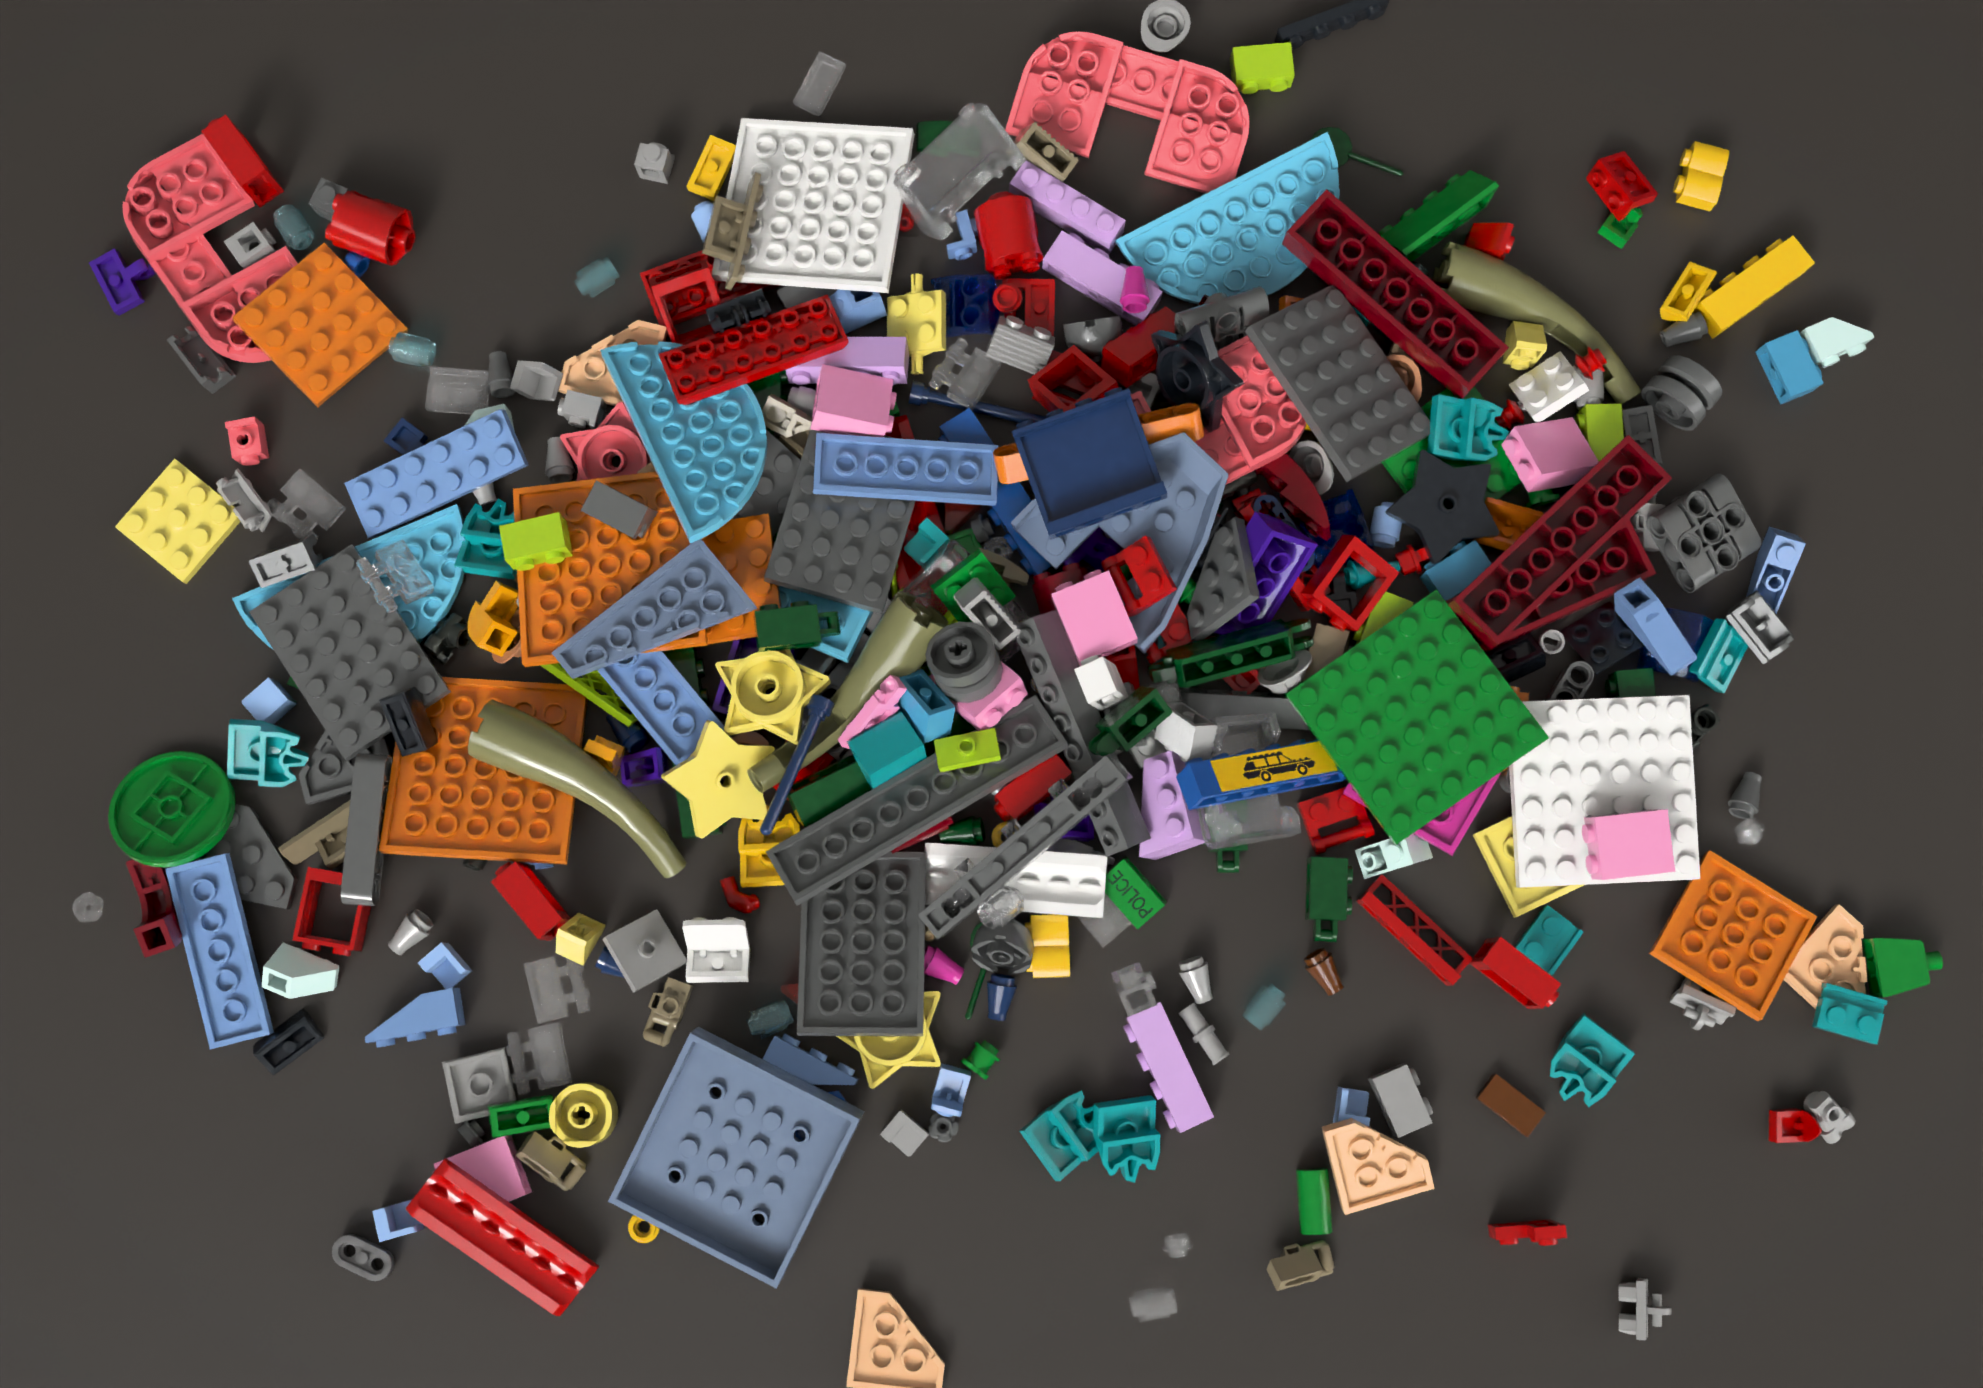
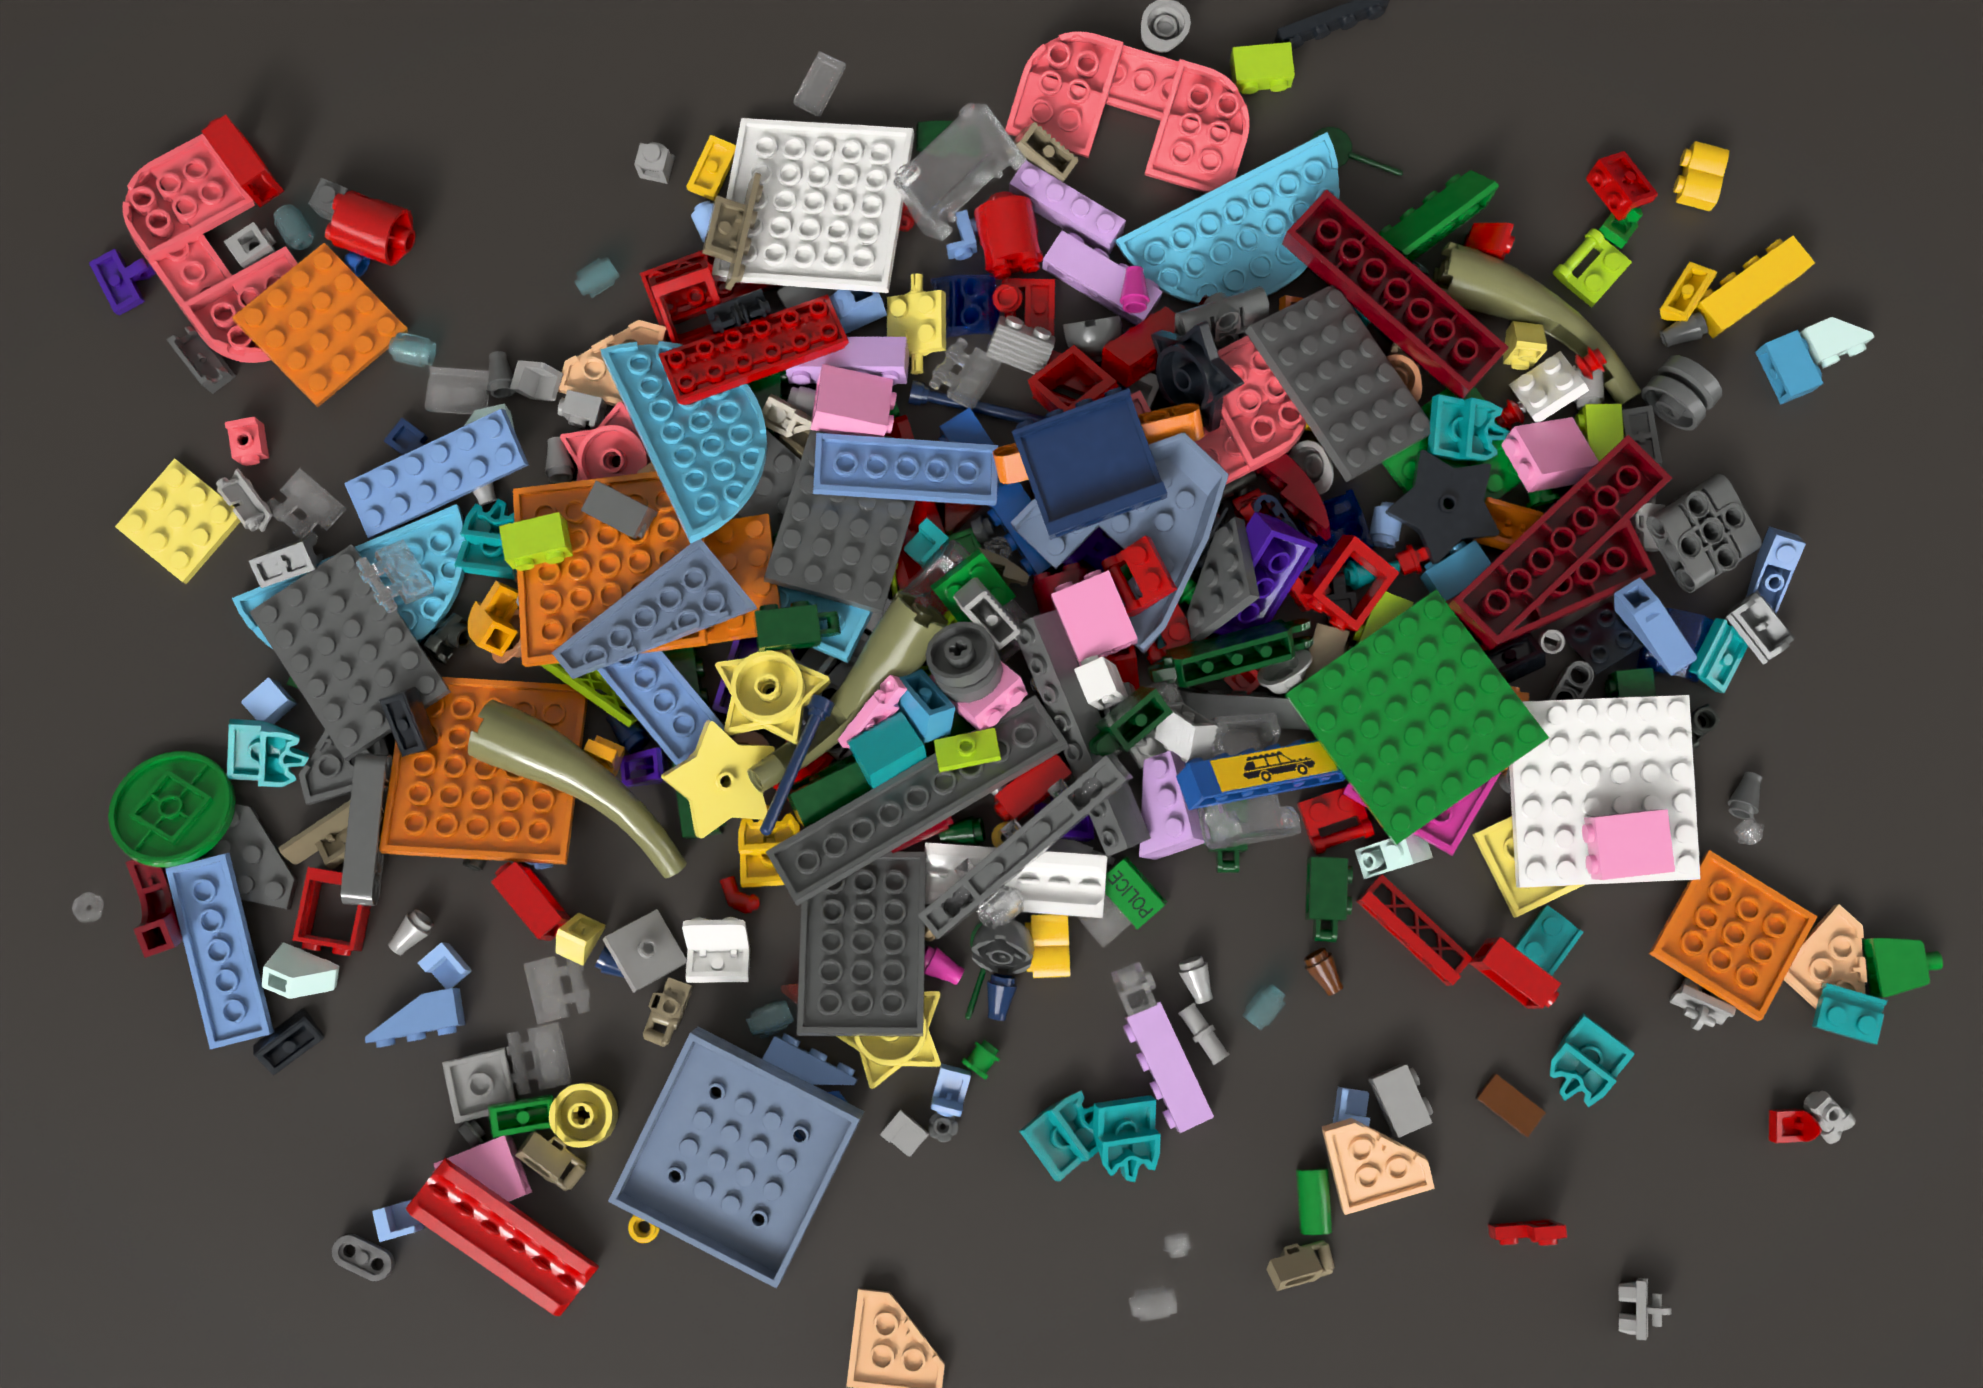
none -> lime plate [1553,228,1632,308]

